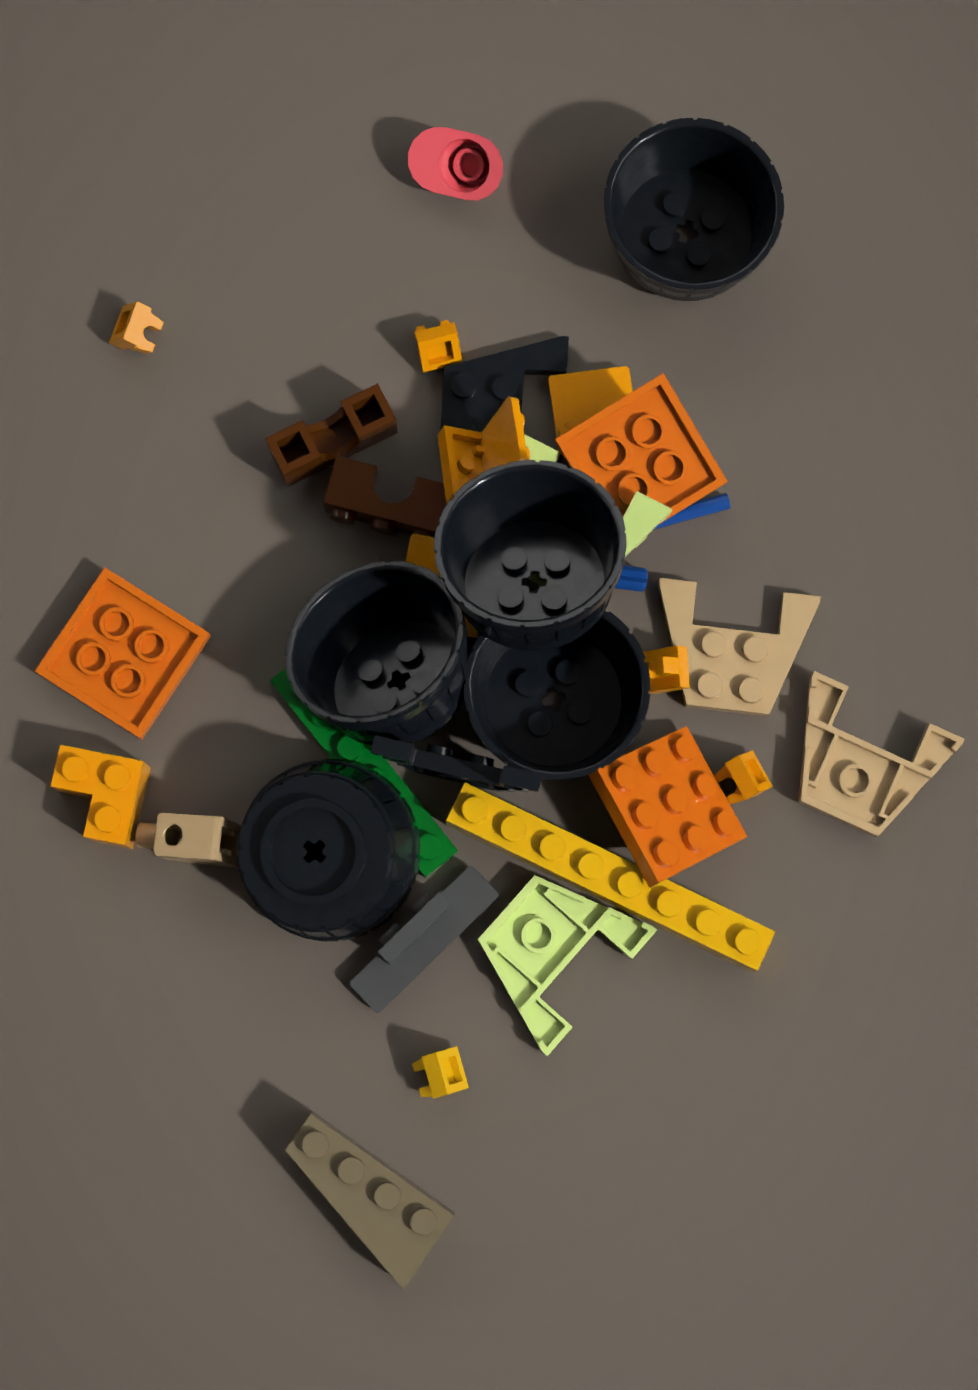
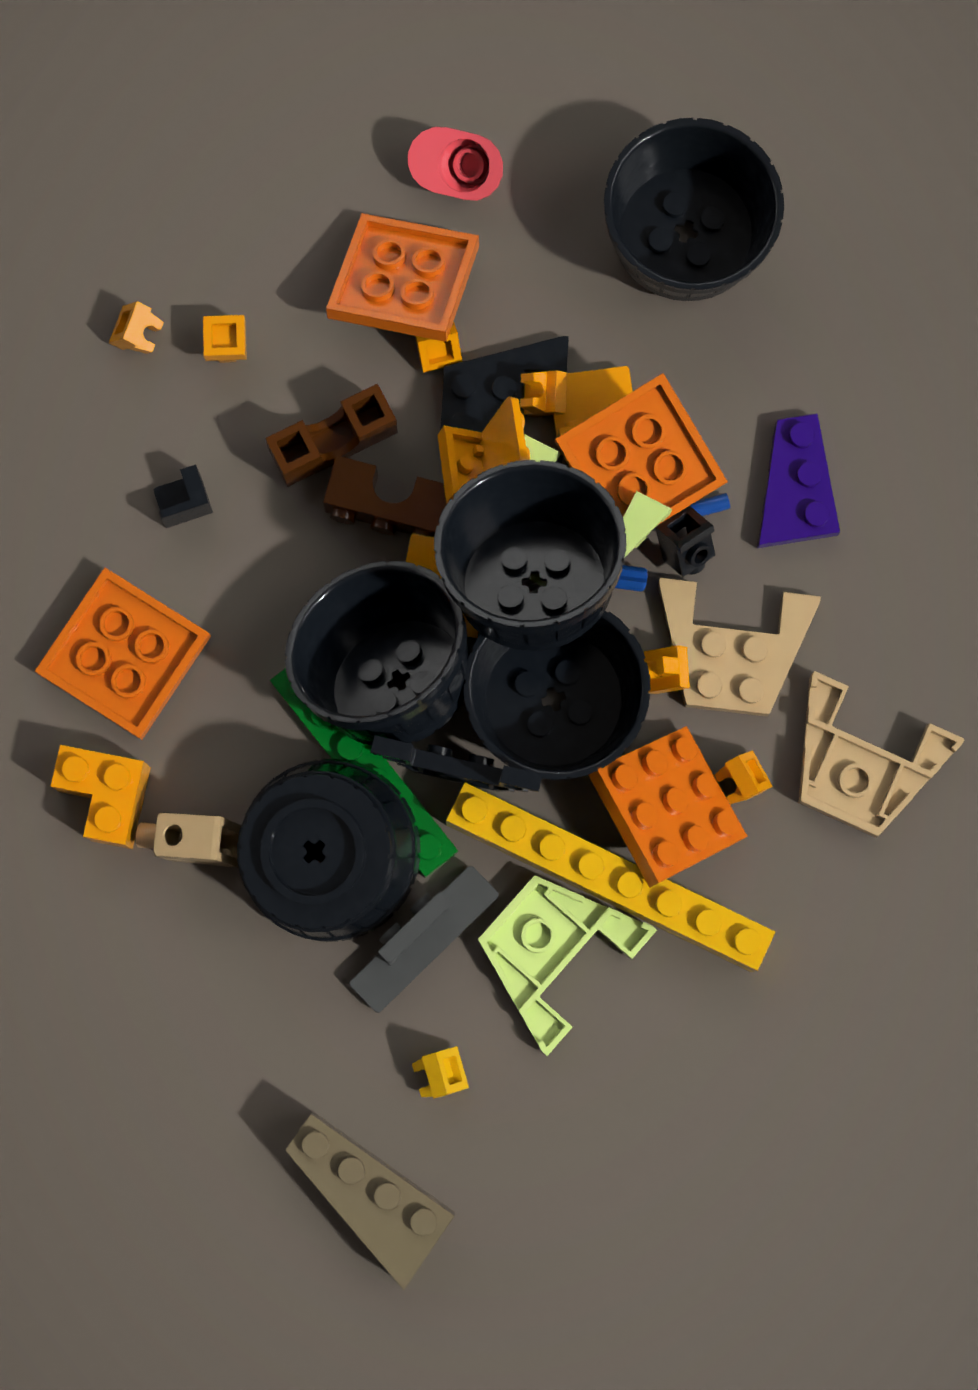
none -> black panel [154,464,213,528]
none -> light orange tile [203,315,247,363]
none -> orange plate [326,213,479,342]
none -> light orange tile [520,370,567,417]
none -> black brick [655,506,715,577]
none -> dark purple wing [757,414,840,548]

